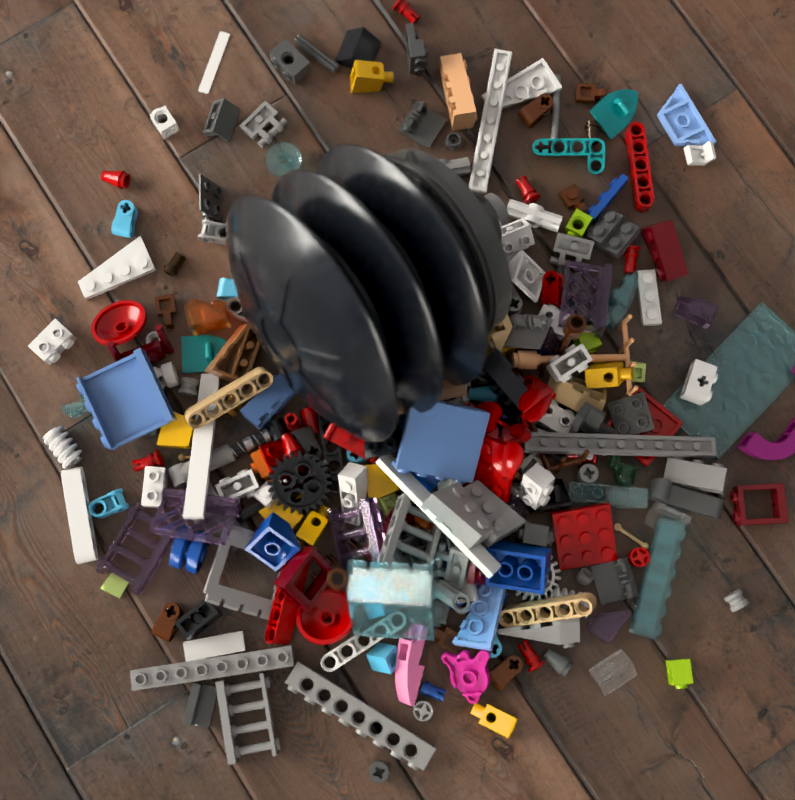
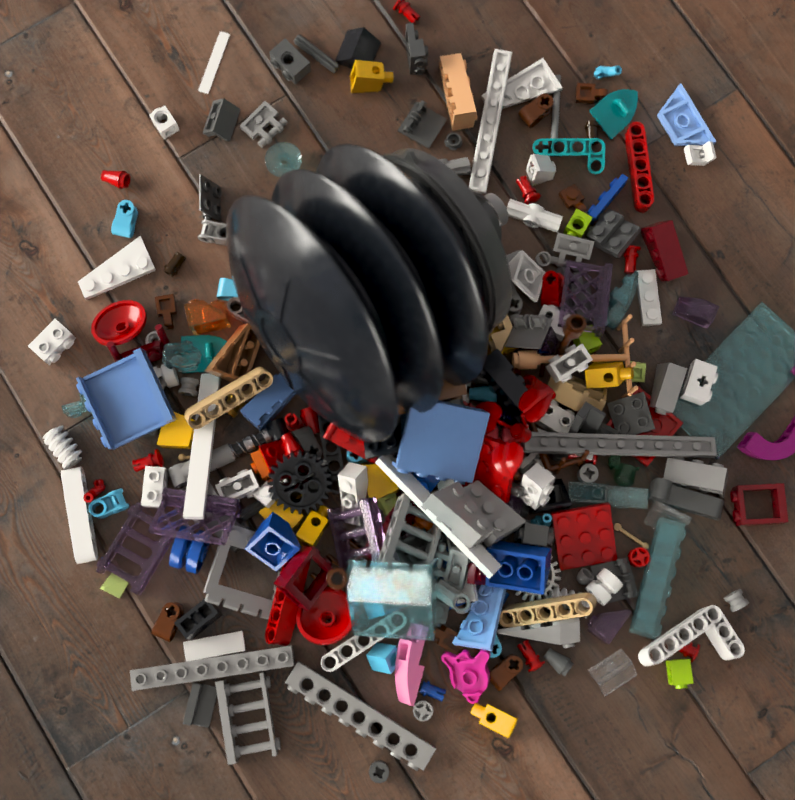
white brick [501,218,535,255] -> none
none -> red arm [83,479,106,502]
none -> clear light blue plate [162,340,202,372]
none -> white slope [526,154,556,186]
none -> medium azure arm [531,513,552,527]
none -> light grey hinge [535,251,551,267]
none -> white wheel [585,568,623,606]
none -> medium azure arm [594,66,622,79]
none -> white beam [638,605,745,667]
none -> light grey slope [649,362,688,415]
none -> red pin [667,642,700,663]

